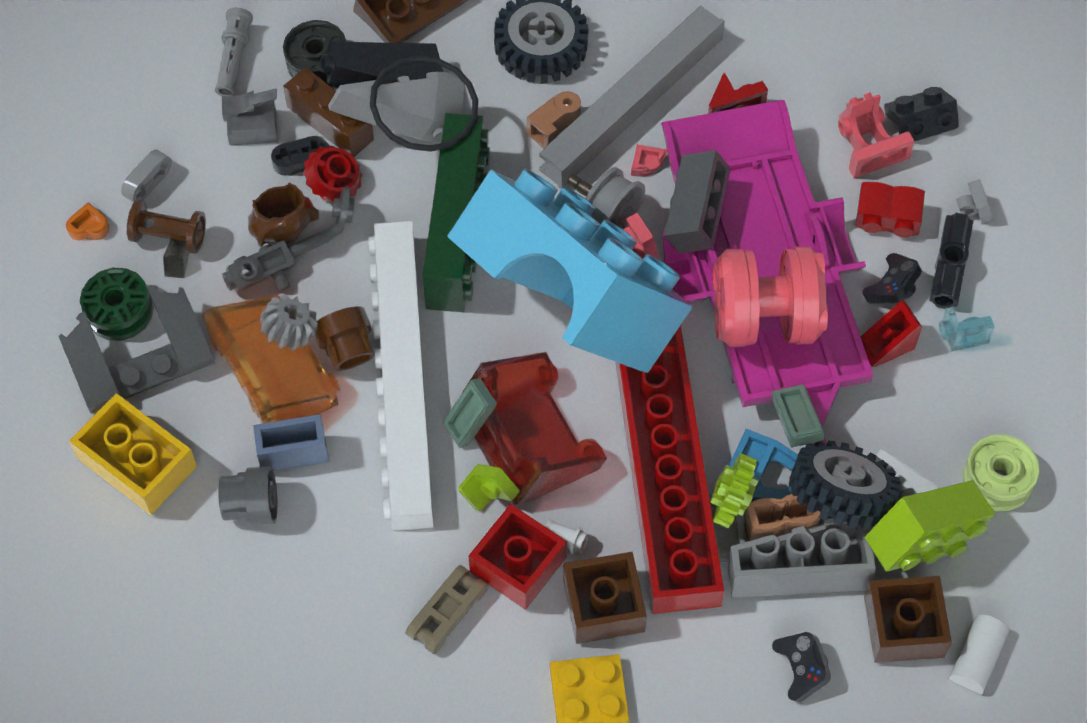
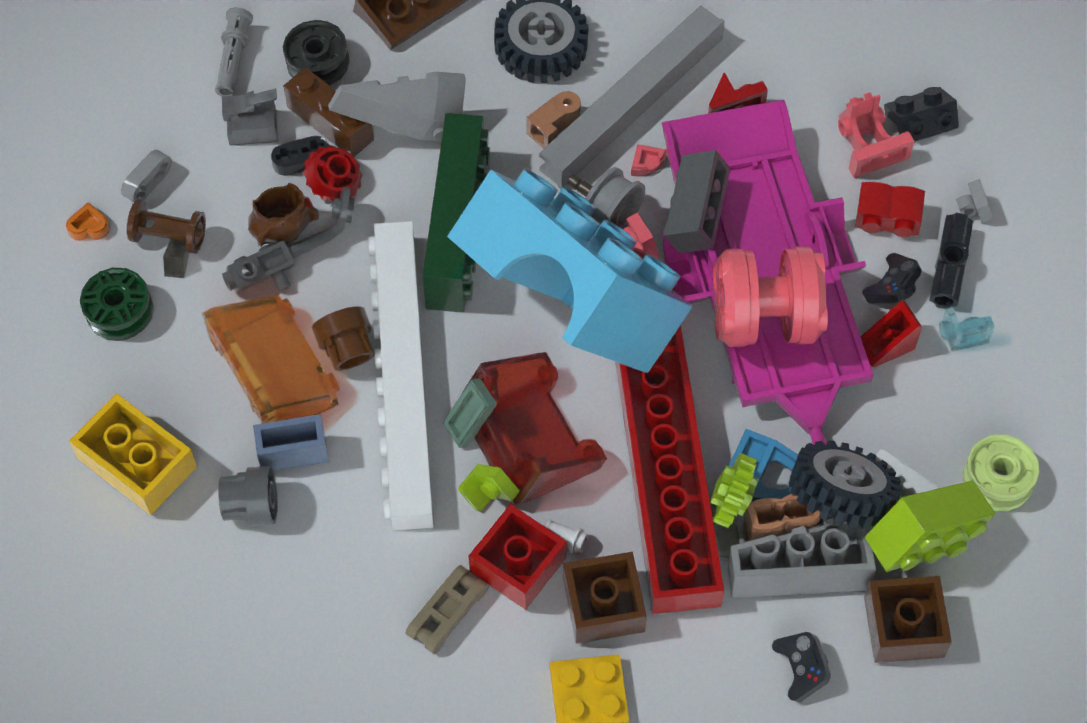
dark grey wedge [58,285,214,413] -> none
light grey gear [260,294,318,352] -> none
black slope [321,41,443,88] -> none
black piece [370,56,479,152] -> none
sand green tile [771,384,824,448] -> none
white brick [949,615,1009,695] -> none

